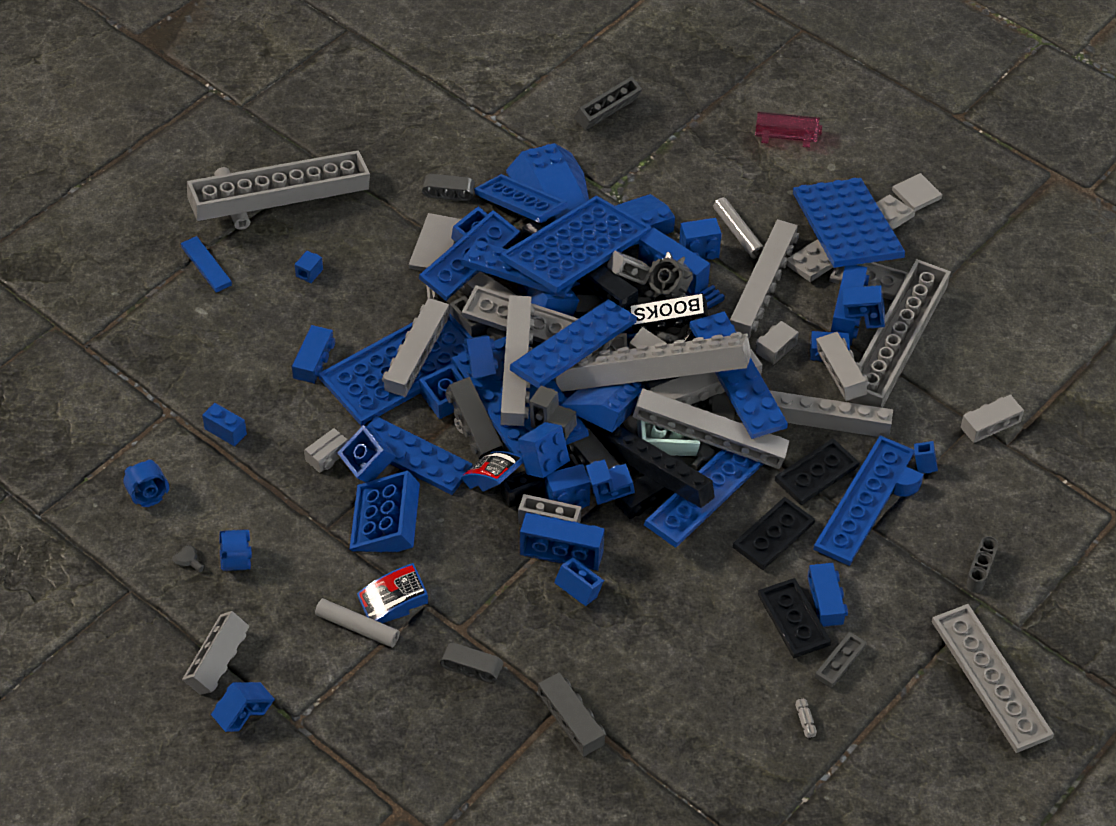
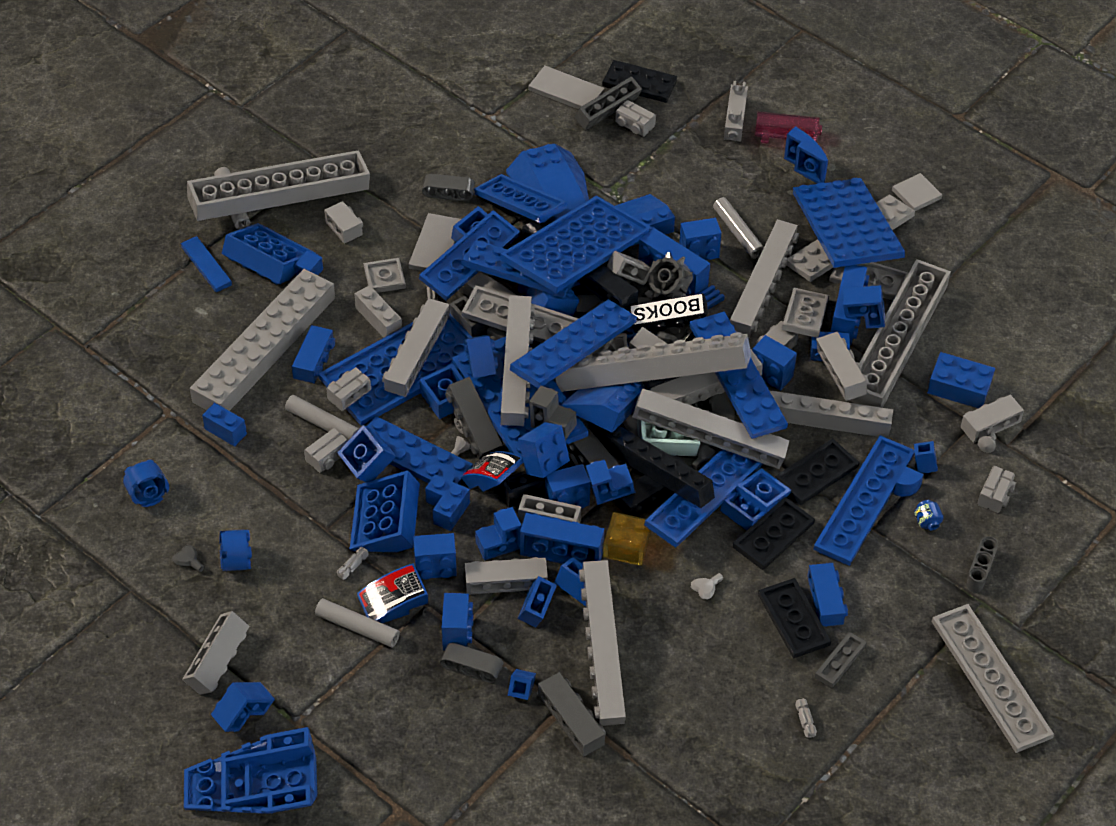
none -> blue wedge [184,727,317,814]
none -> light grey brick [190,269,335,411]
none -> blue slope [222,223,315,284]
none -> light grey piece [285,395,359,441]
none -> light grey brick [324,201,363,244]
none -> light grey brick [326,367,371,411]
none -> light grey axle [337,547,369,580]
none -> light grey brick [354,285,402,338]
none -> light grey tile [363,258,406,293]
none -> blue brick [413,533,457,580]
none -> blue brick [425,474,470,531]
none -> blue brick [442,593,473,650]
none -> light grey rock [451,436,471,456]
none -> light grey brick [465,557,548,594]
none -> blue brick [475,507,522,561]
none -> blue brick [508,669,536,700]
none -> blue brick [517,576,557,628]
none -> light grey tile [528,65,604,109]
none -> light grey brick [579,560,626,726]
none -> black plate [602,60,677,103]
none -> clear yellow brick [603,512,651,566]
none -> light grey brick [615,100,656,137]
none -> light grey rock [691,573,723,600]
none -> blue slope [720,468,791,530]
none -> light grey brick [724,81,748,141]
none -> blue brick [752,335,797,391]
none -> light grey tile [782,288,829,338]
none -> blue slope [784,126,828,183]
none -> blue head [914,500,943,531]
none -> blue brick [927,352,995,408]
none -> light grey brick [977,466,1017,513]
none -> light grey rock [978,433,996,453]

